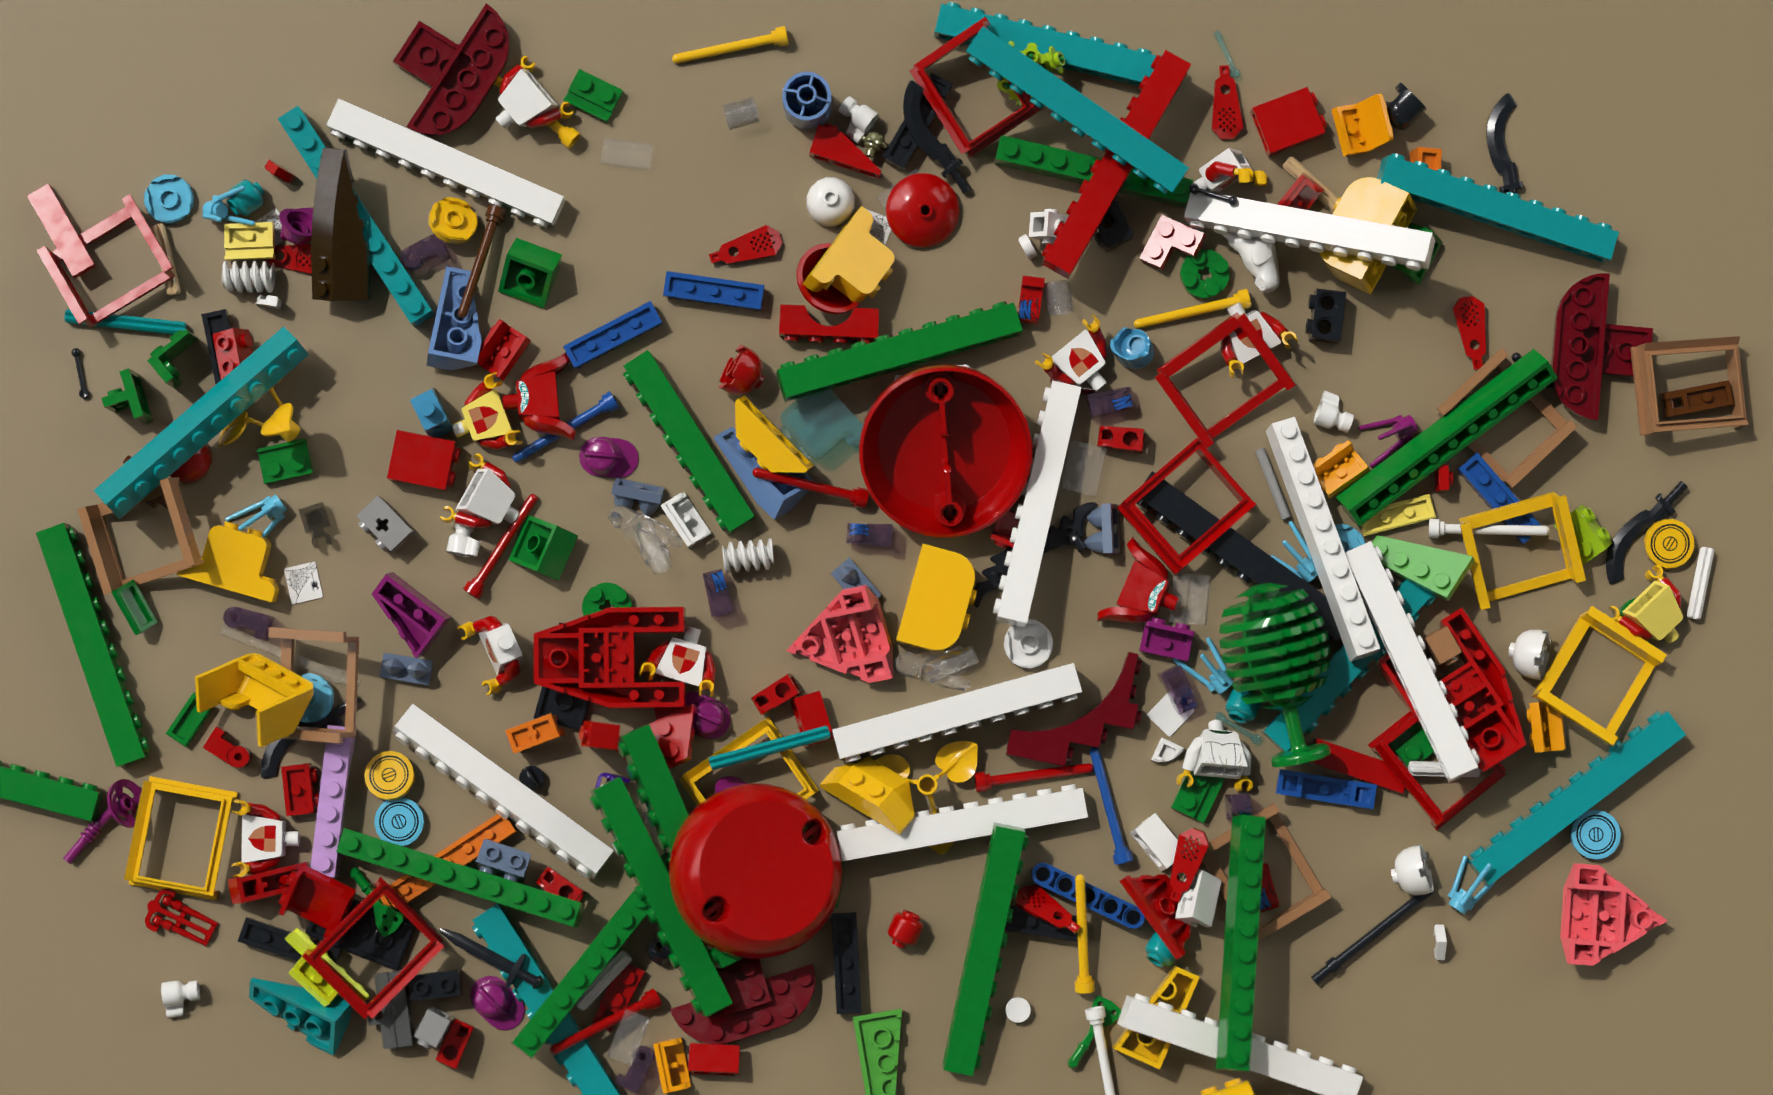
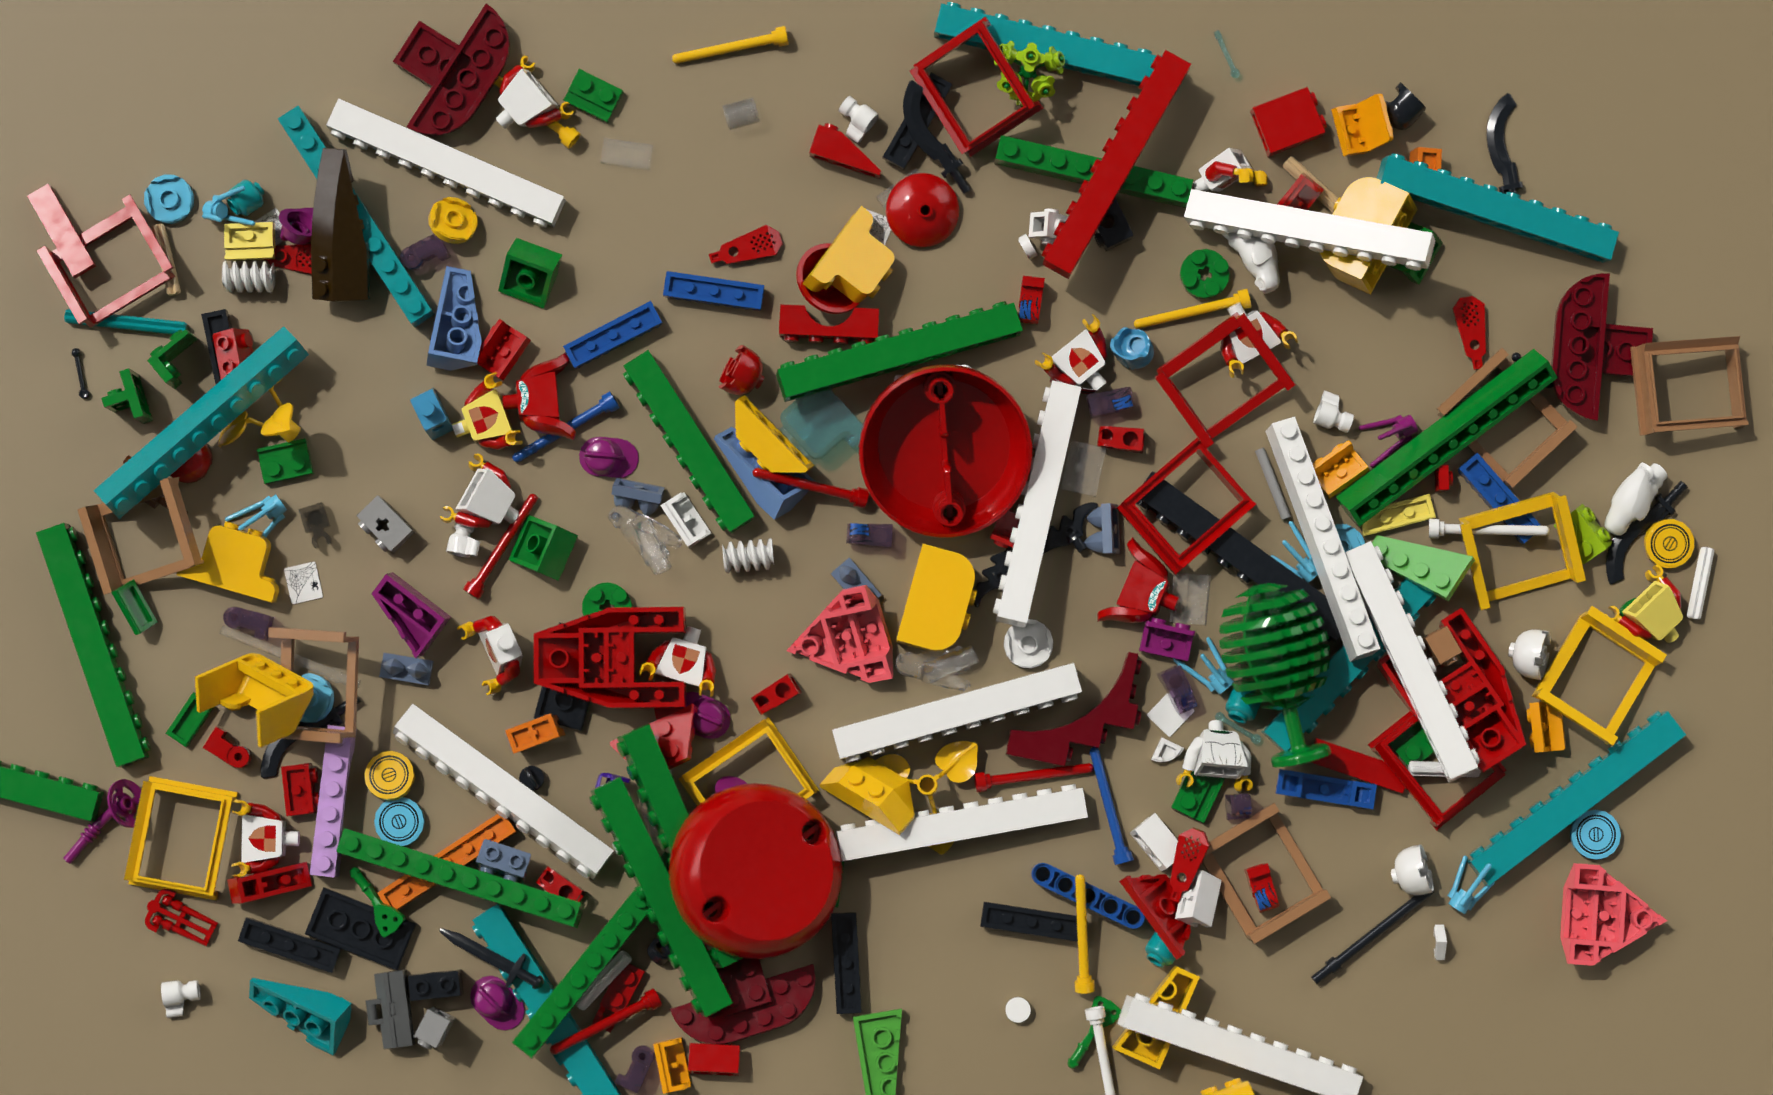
white tile [256,295,282,310] -> none
red tile [264,159,296,184] -> none
red panel [278,864,357,937] -> none
neon yellow bracket [285,928,370,1007] -> none
red piece [301,877,444,1019] -> none
red panel [387,430,461,492] -> none
red leg [435,1018,474,1070] -> none
reddish brown piece [458,205,507,318] -> none
red slope [579,721,620,750] -> none
clear tile [607,1009,650,1066] -> none
clear purple leg [703,568,734,618] -> none
teal axle [709,726,831,770] -> none
medium blue cylinder [782,72,832,130] -> none
red hinge [790,691,834,748] -> none
white cylinder [806,177,855,227] -> none
olive plant [861,132,888,158] -> none
red head [887,910,924,949] -> none
green brick [942,822,1029,1076] -> none
teal brick [966,26,1190,194] -> none
red piece [1015,884,1081,933] -> none
clear piece [1044,280,1074,316] -> none
plate [1140,215,1206,270] -> none
black hinge [1189,184,1238,206] -> none
red piece [1211,65,1243,140] -> none
green brick [1216,815,1266,1071] -> none
black brick [1305,288,1346,344] -> none
reddish brown plate [1660,380,1734,418] -> none
none -> white animal [1604,462,1668,536]

